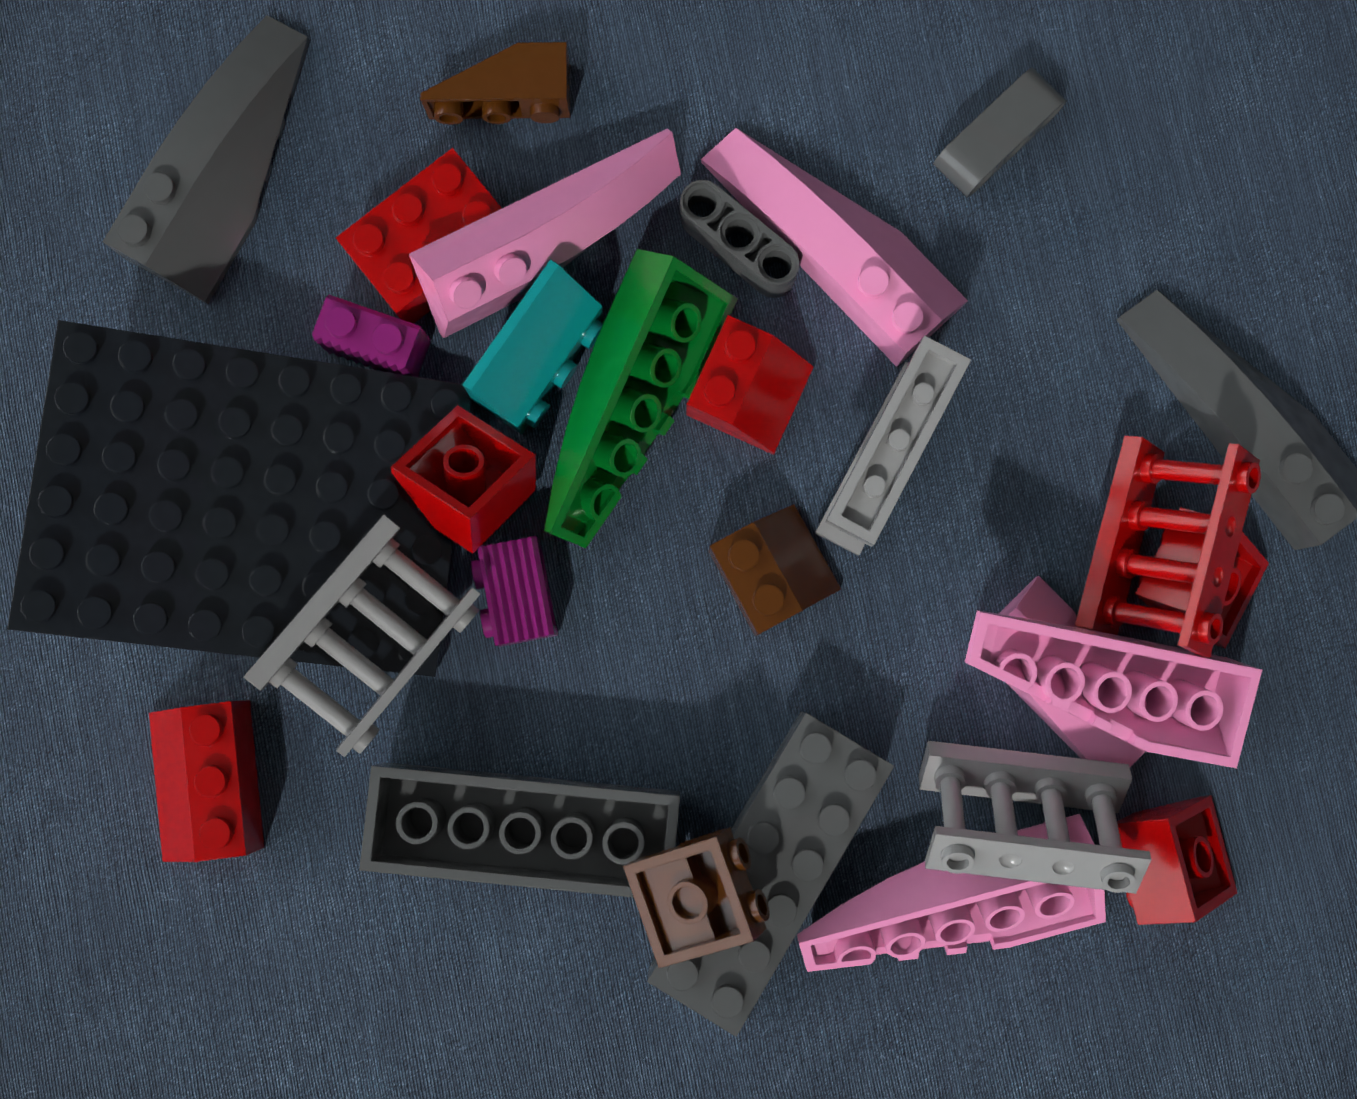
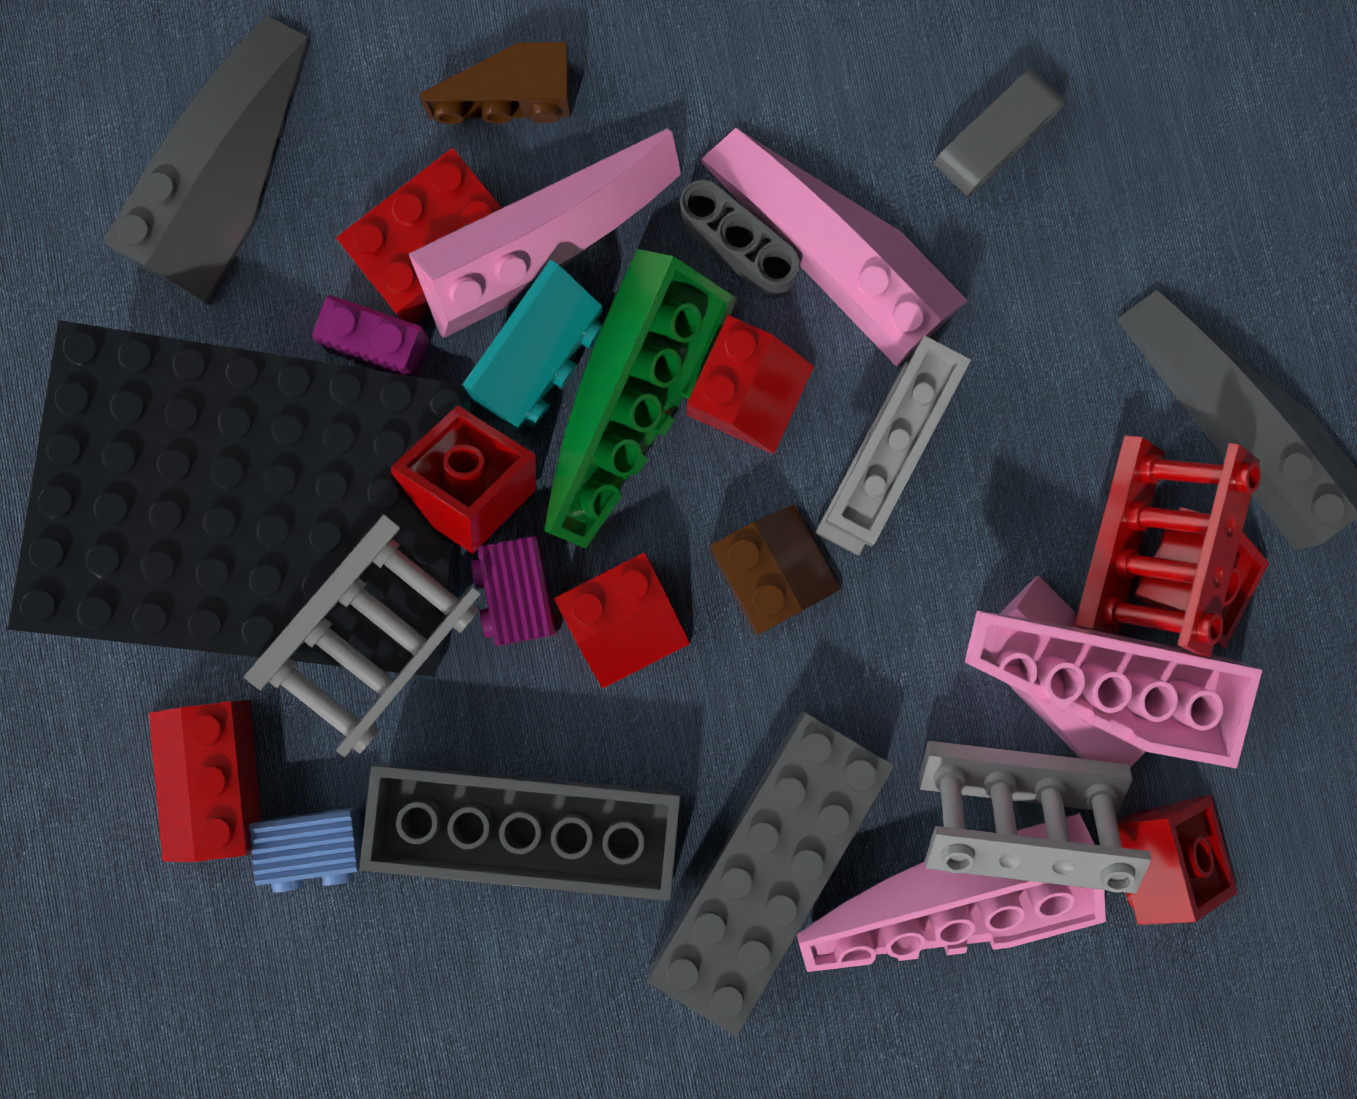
reddish brown plate [623,827,770,968] -> none
none -> medium blue brick [249,806,363,893]
none -> red slope [554,552,690,689]

